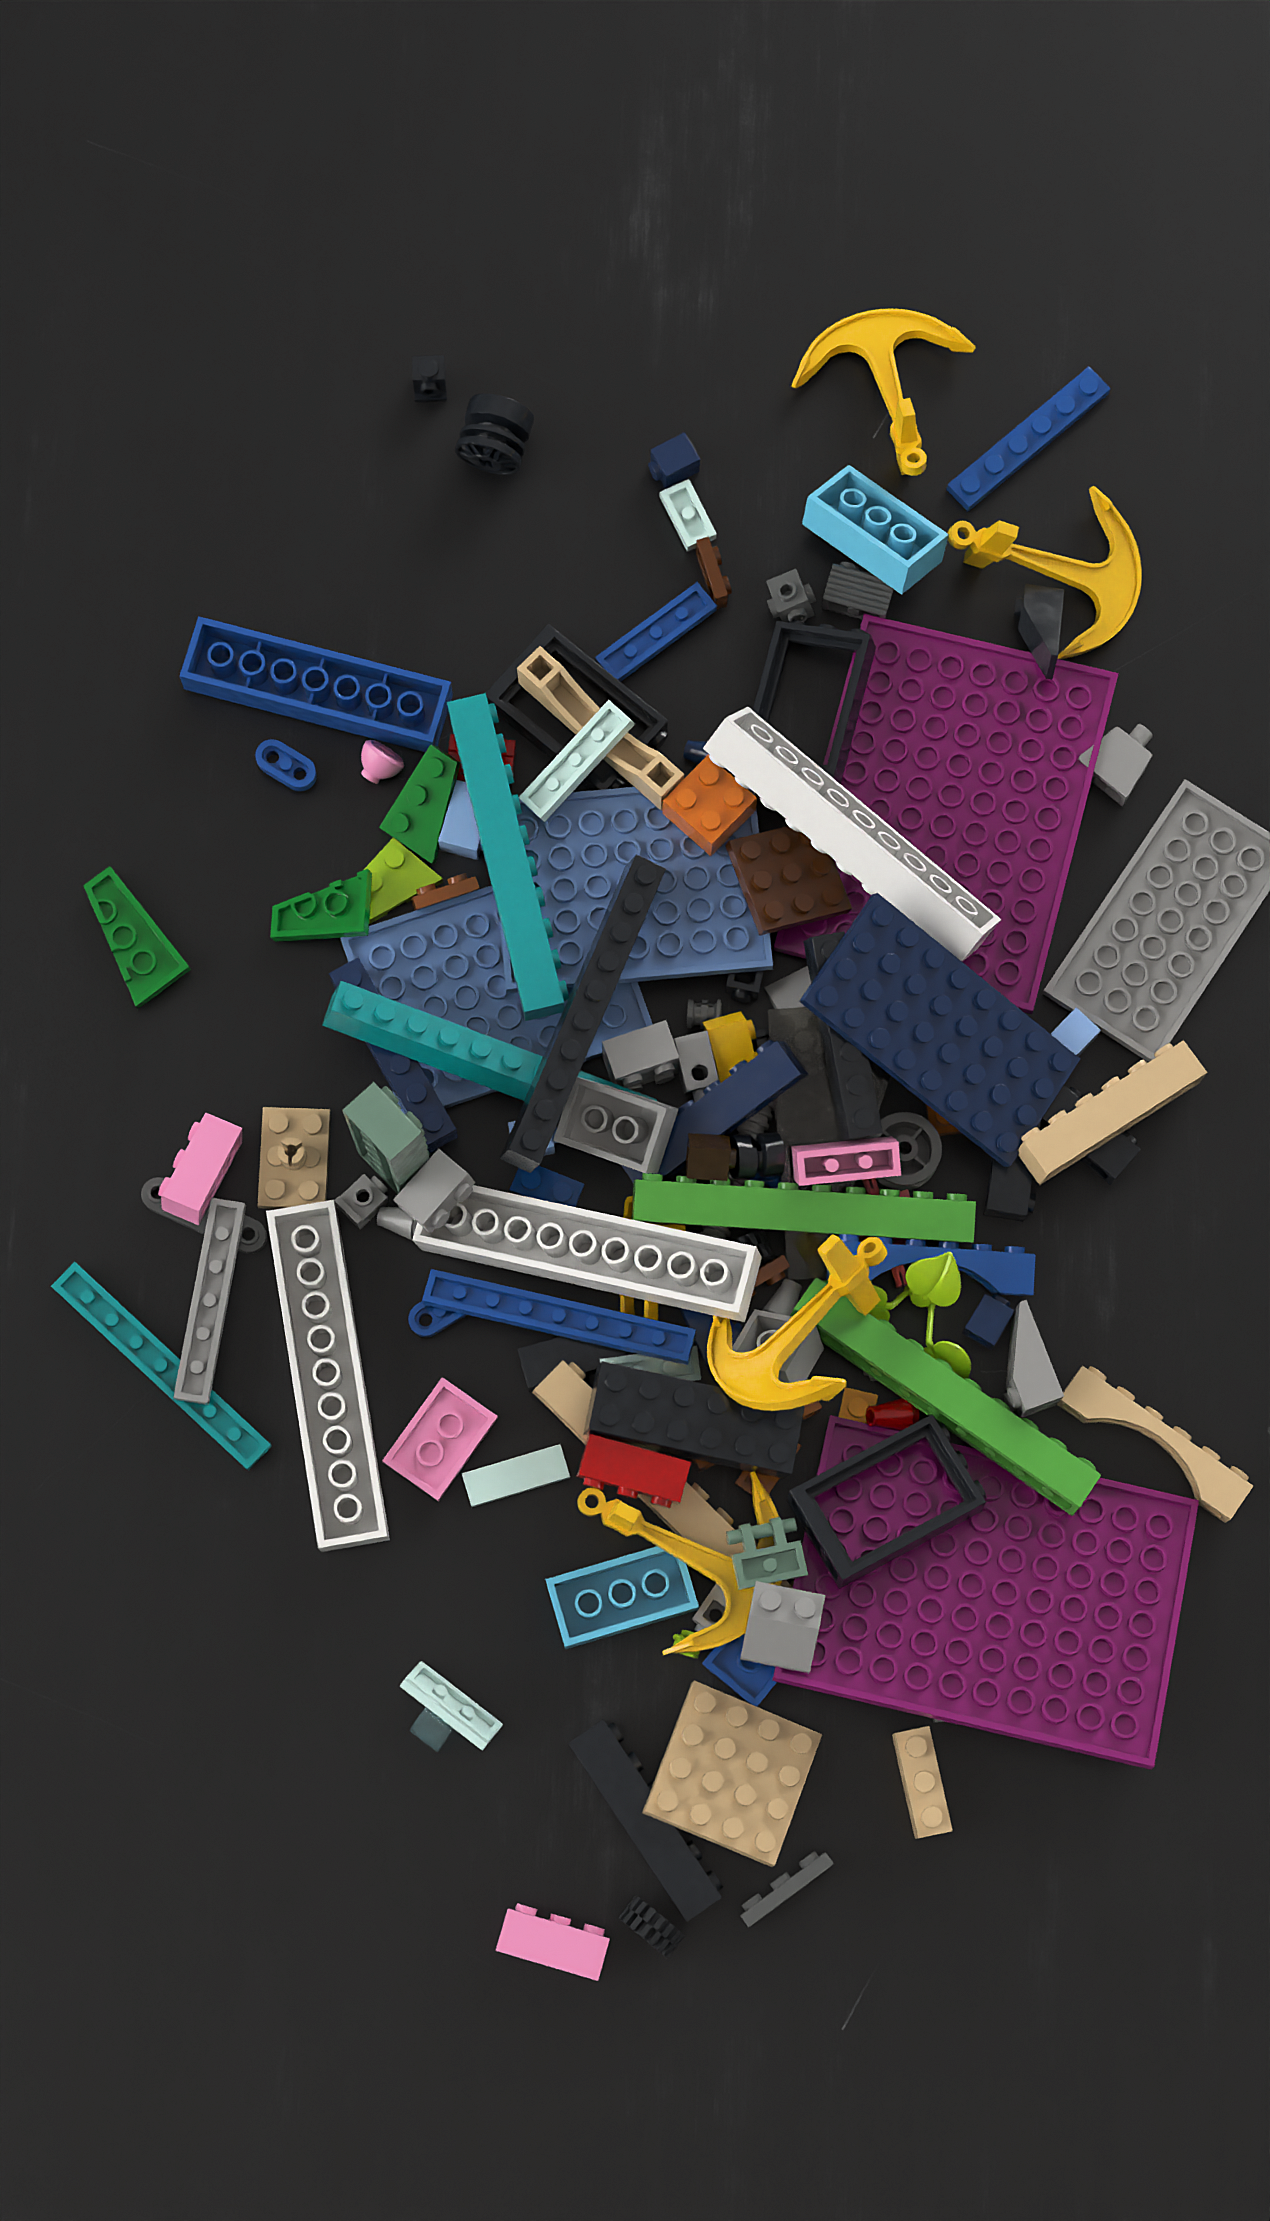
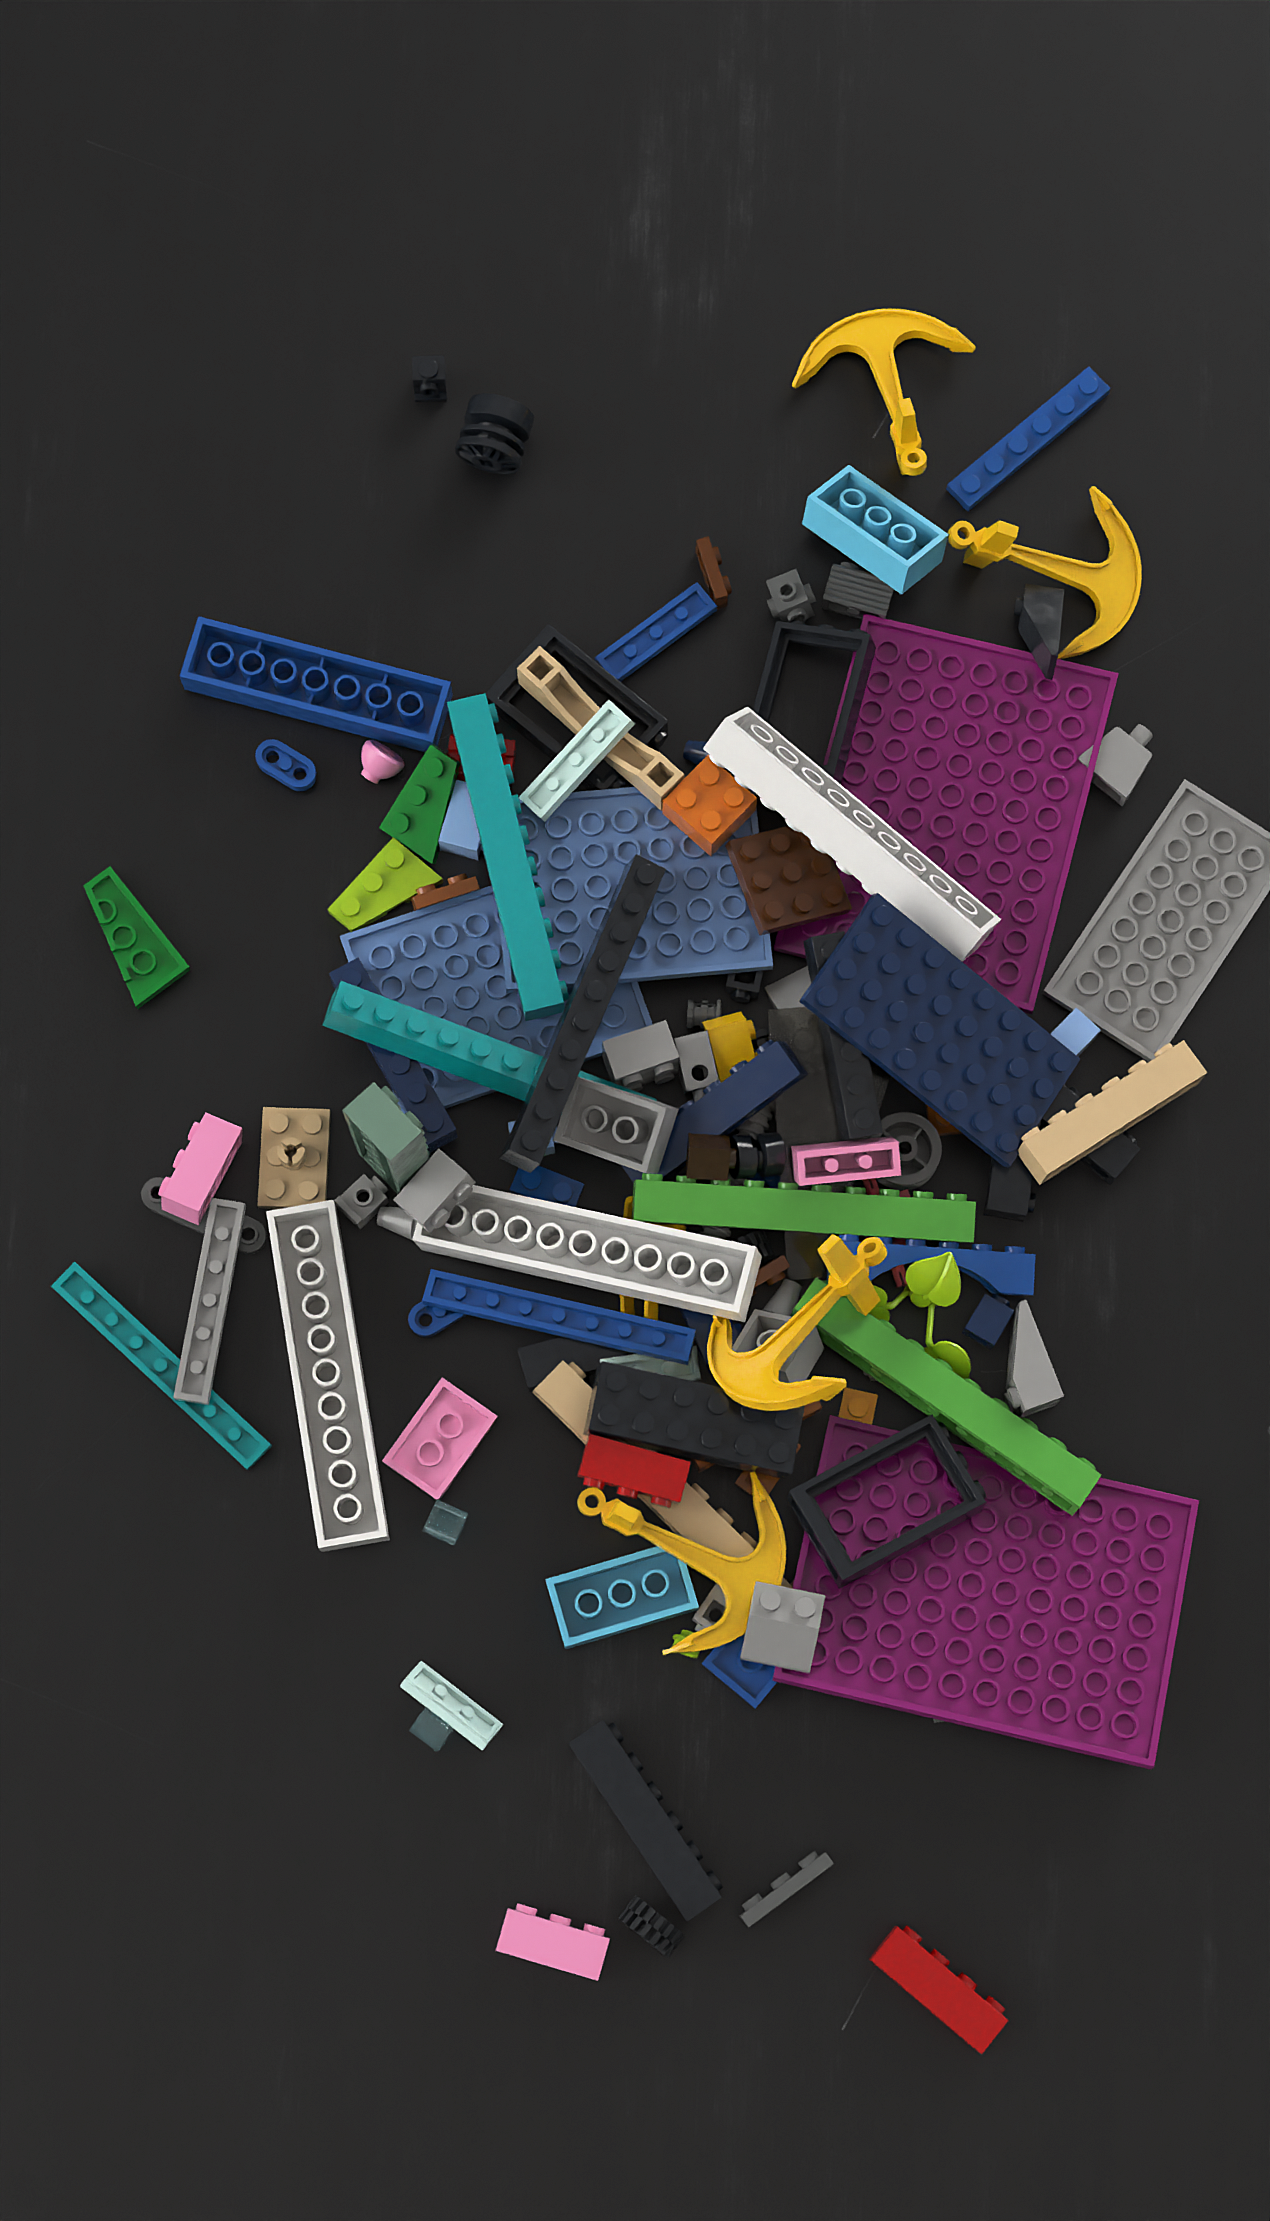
green wing [270,869,372,942] -> none
light aqua tile [462,1444,570,1507] -> none
tan plate [643,1681,822,1867] -> none
dark blue brick [648,432,700,488] -> none
light aqua plate [660,479,717,552] -> none
sand green plate [726,1517,808,1590] -> none
red cone [866,1398,919,1431] -> none
tan brick [892,1726,953,1839] -> none
tan arch [1057,1366,1253,1523] -> none
none -> clear light blue brick [422,1499,468,1546]
none -> red brick [869,1925,1008,2054]

